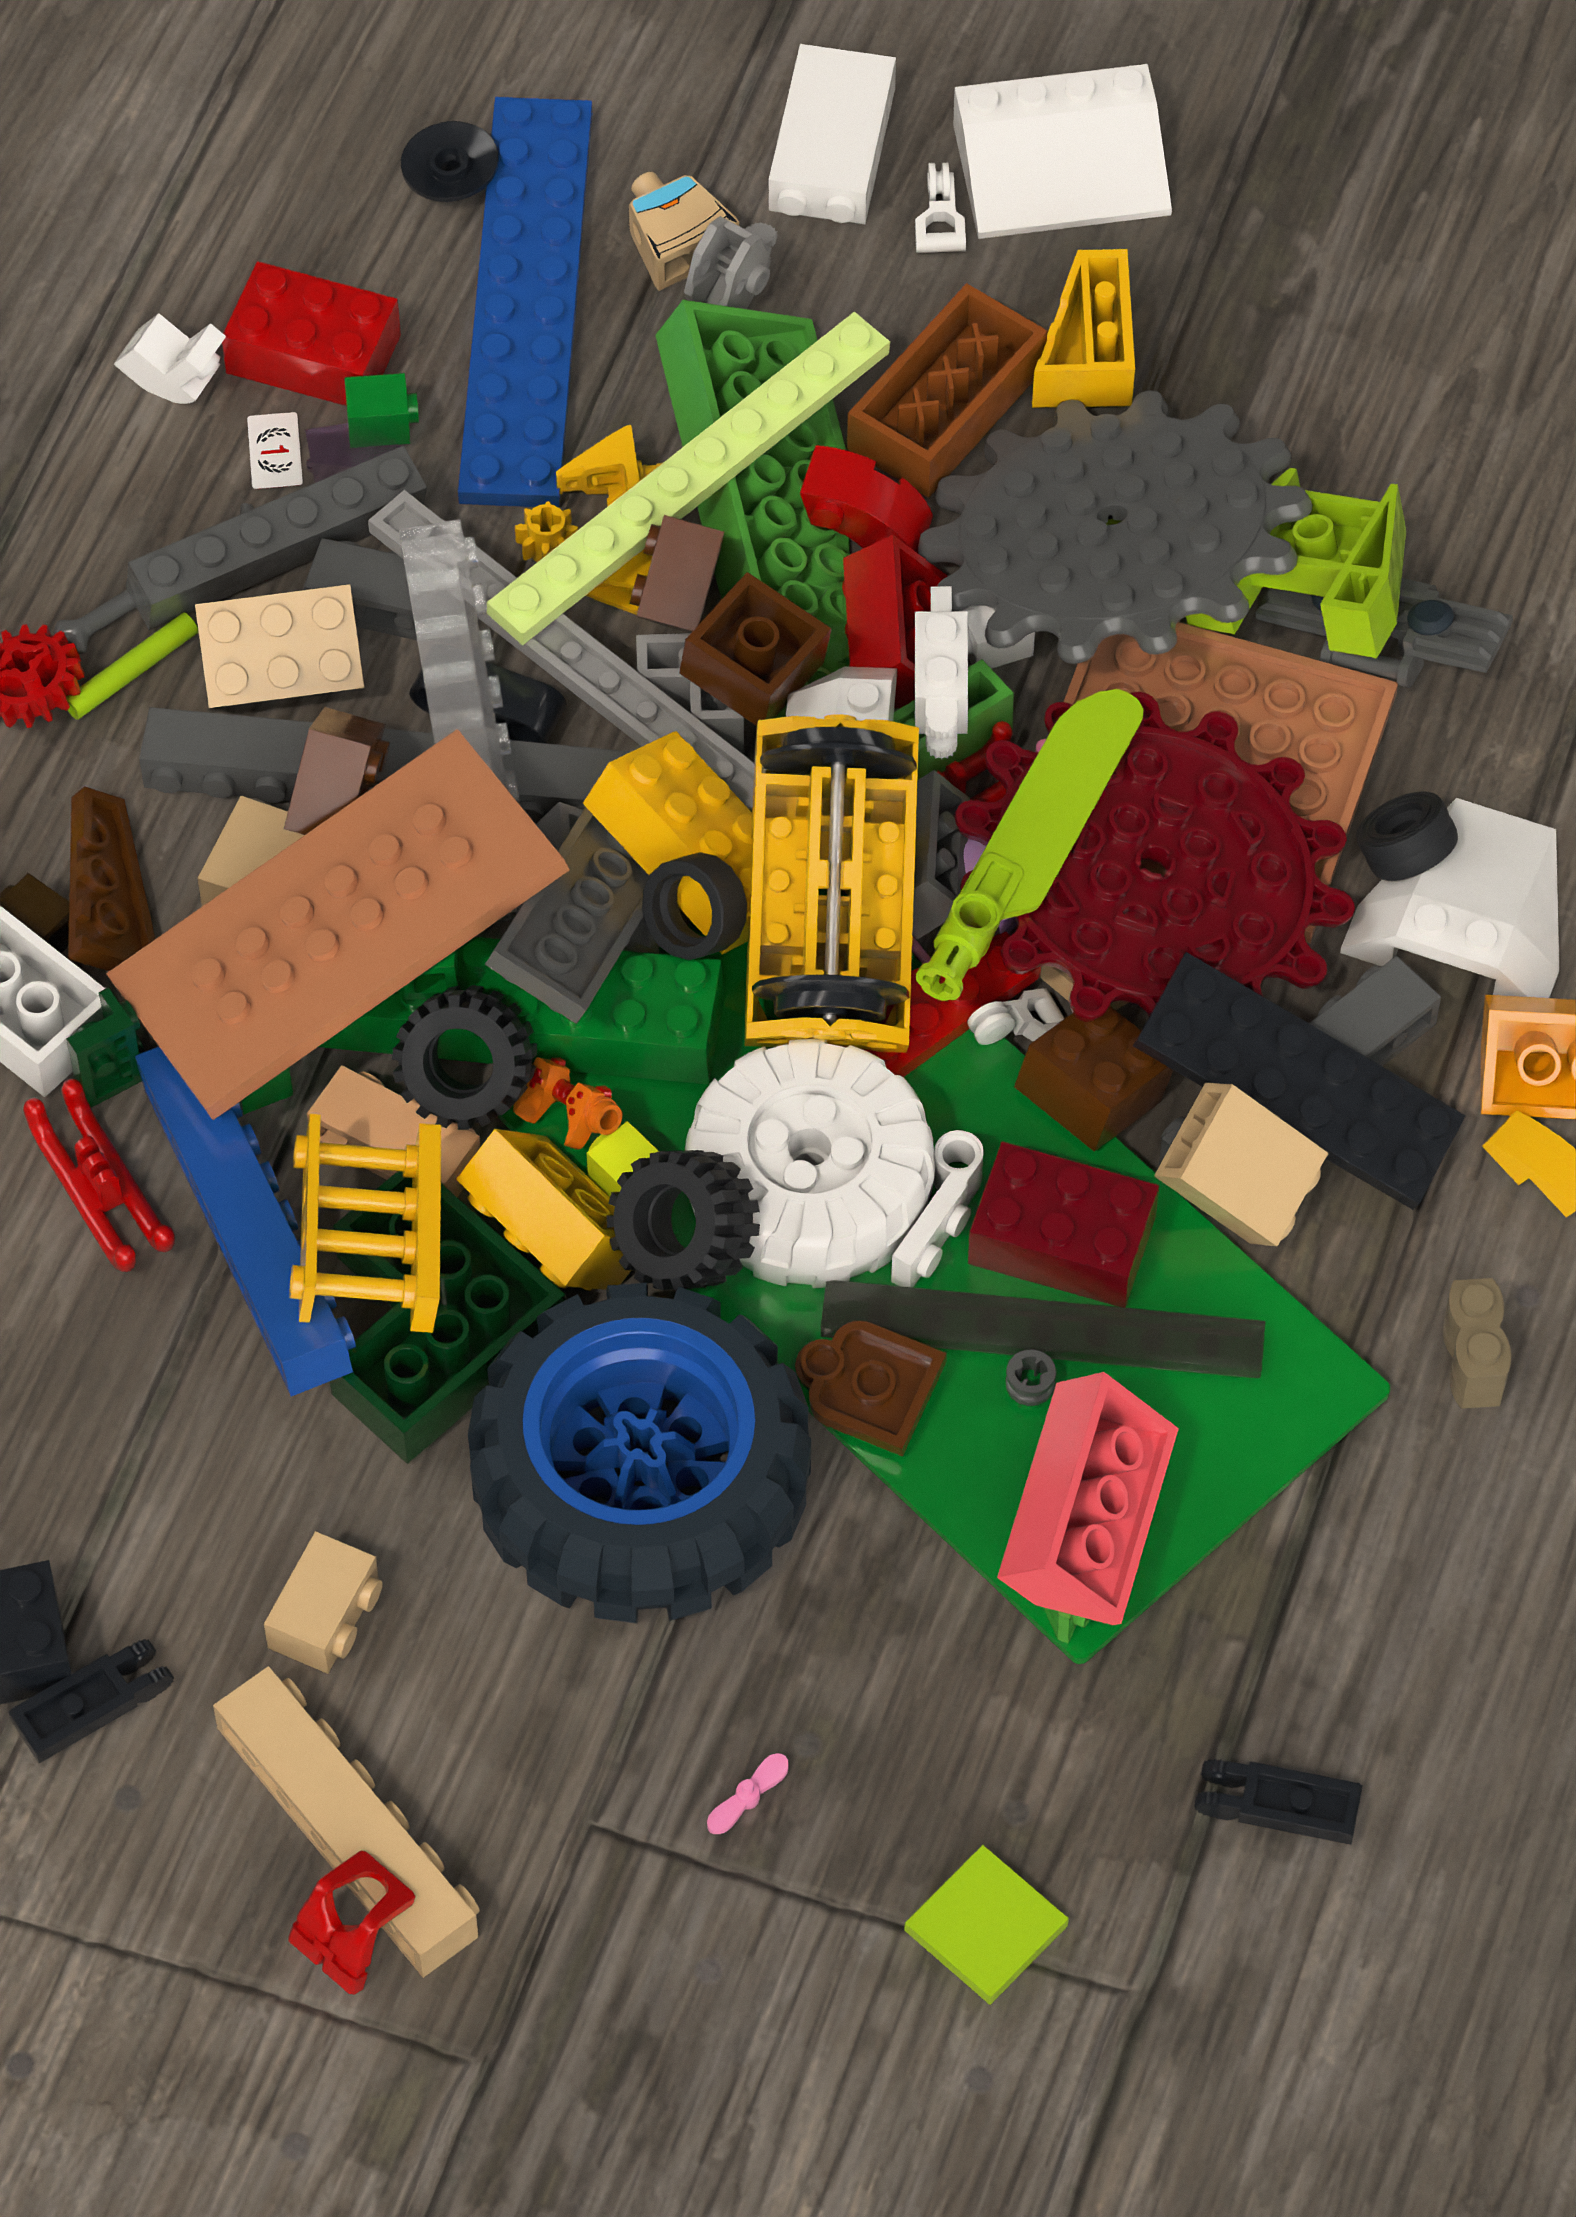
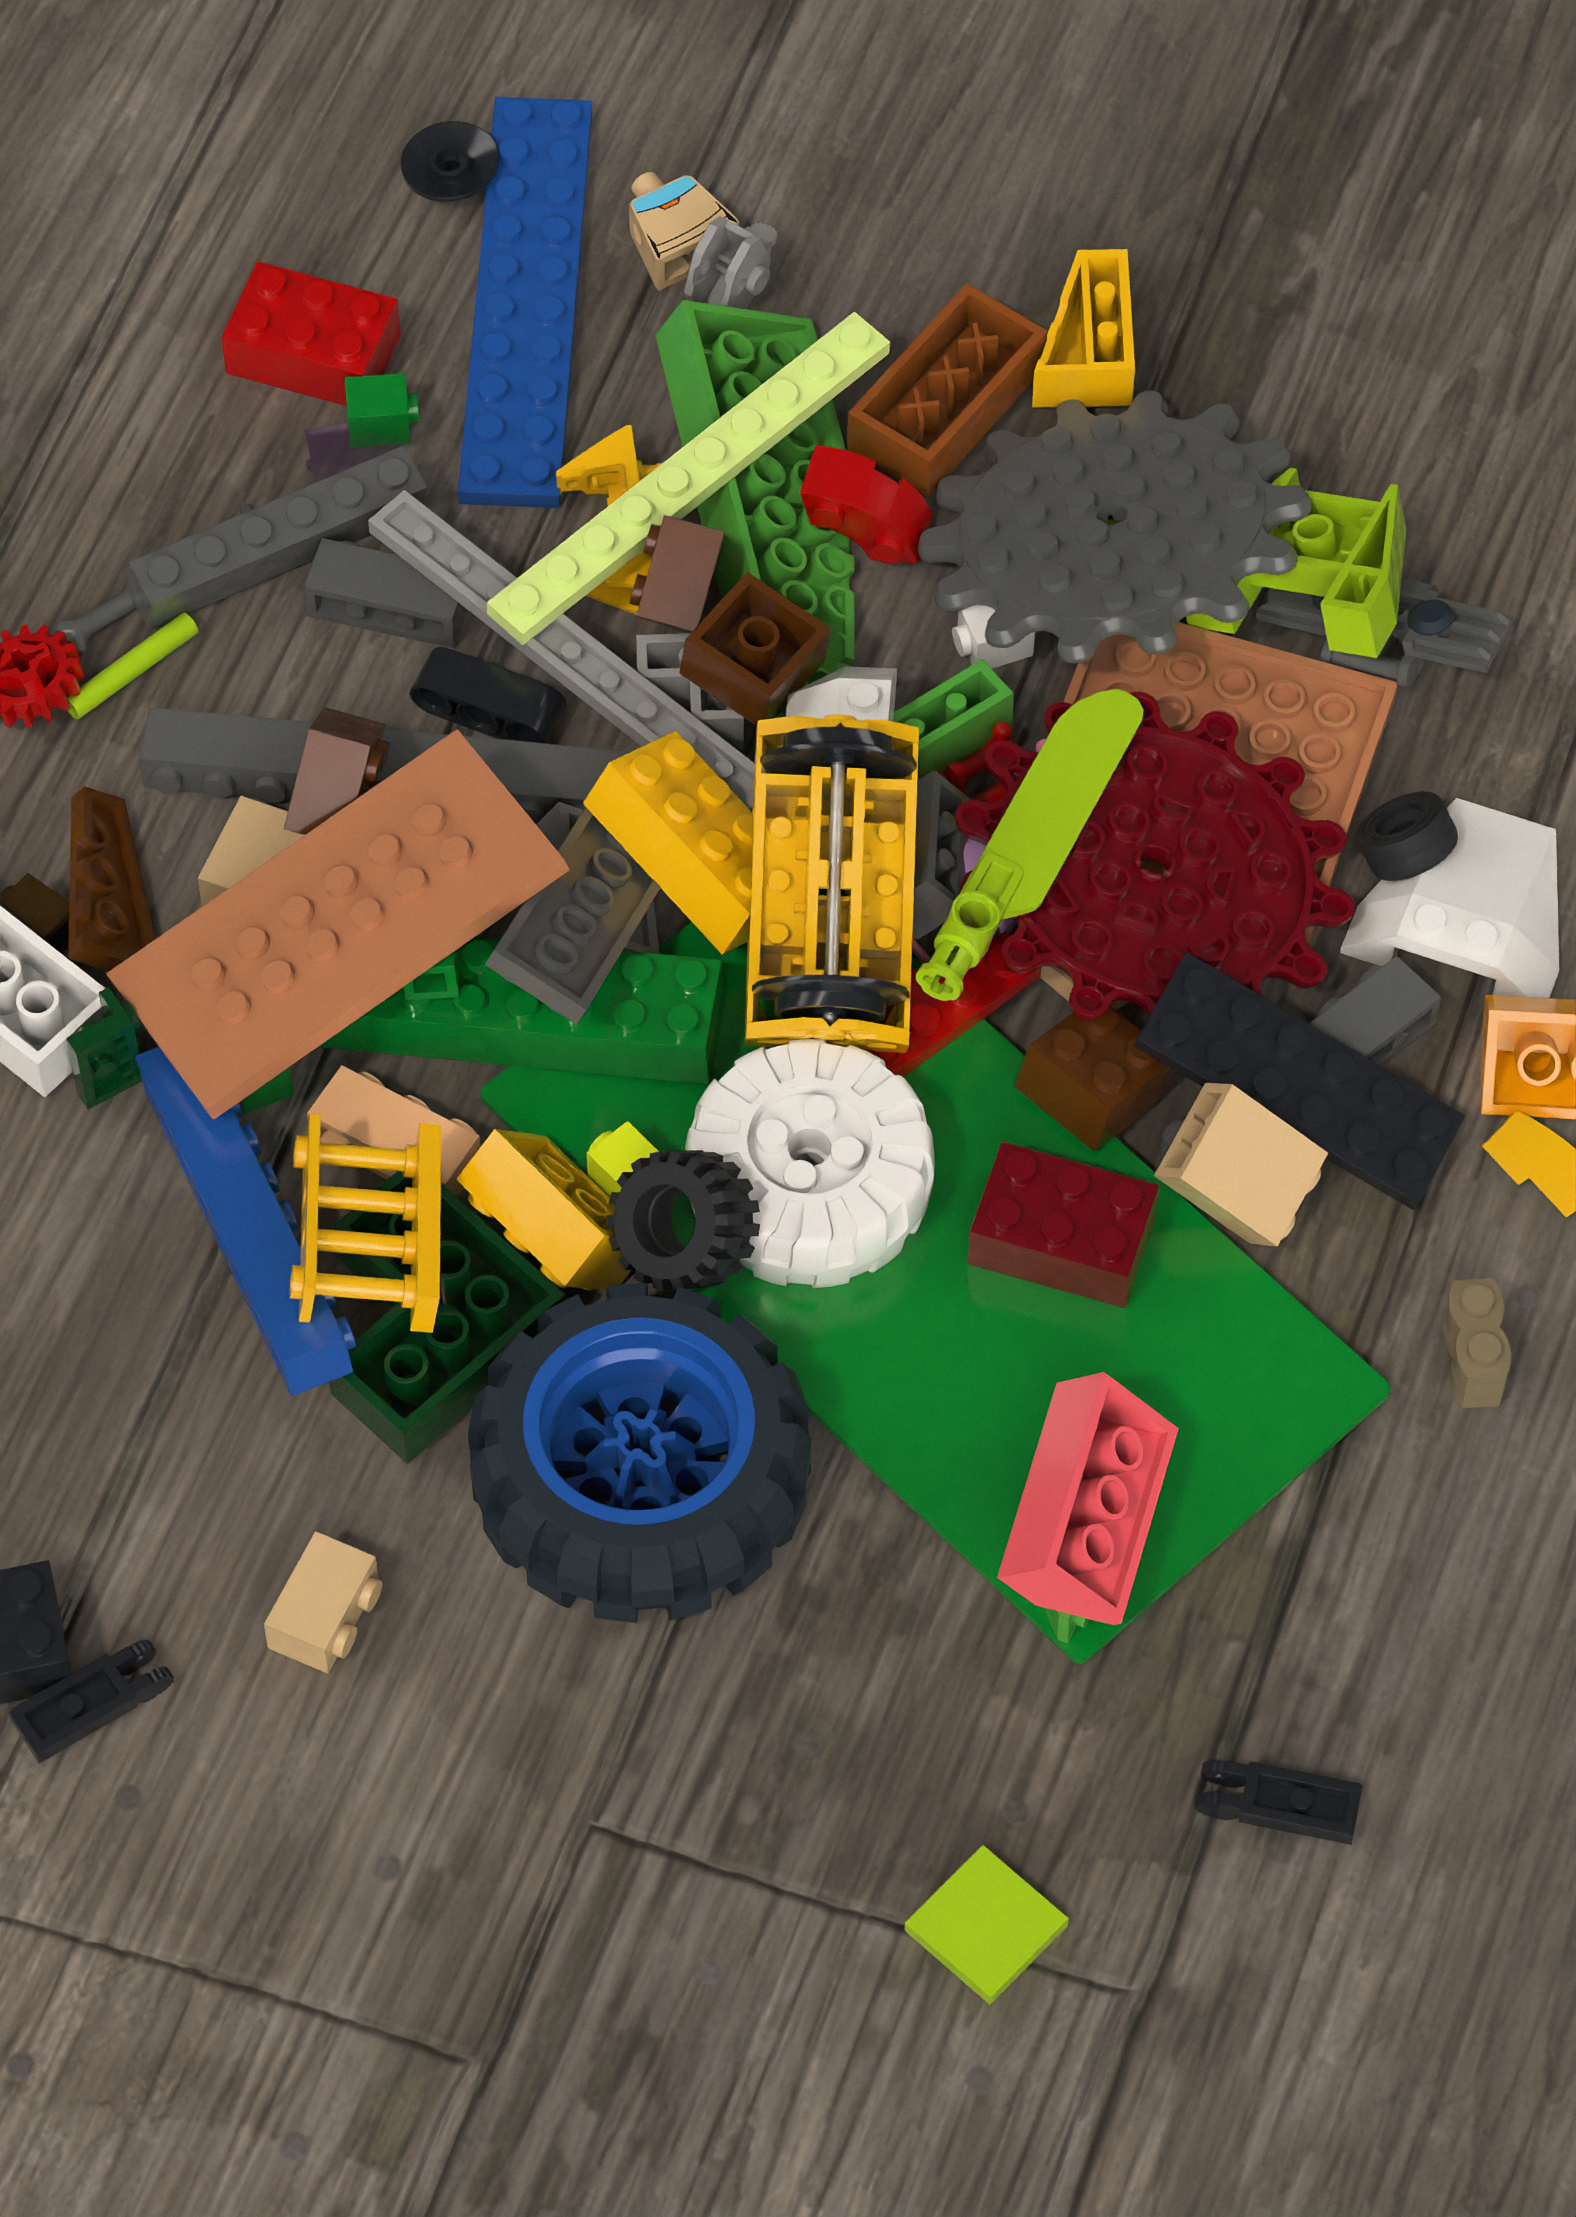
red piece [23,1078,175,1272] -> none
white brick [114,313,226,404] -> none
tan brick [195,584,364,708] -> none
tan brick [213,1666,480,1978] -> none
white sticker [247,412,303,489] -> none
red piece [288,1850,415,1995] -> none
black tyre [392,985,537,1130] -> none
clear brick [399,519,524,923] -> none
orange piece [513,1057,622,1150] -> none
yellow gear [515,502,578,562] -> none
black tyre [642,852,747,960] -> none
bright pink piece [707,1753,788,1834] -> none
white brick [769,44,896,224] -> none
reddish brown plate [795,1321,947,1457] -> none
clear smoke tile [821,1280,1265,1379] -> none
red slope [842,535,948,708] -> none
white plate [891,1130,983,1292] -> none
white piece [915,162,966,253] -> none
white hinge [915,586,968,760] -> none
white slope [953,64,1172,239] -> none
white piece [967,988,1065,1045] -> none
dark grey bush [1005,1349,1056,1406] -> none

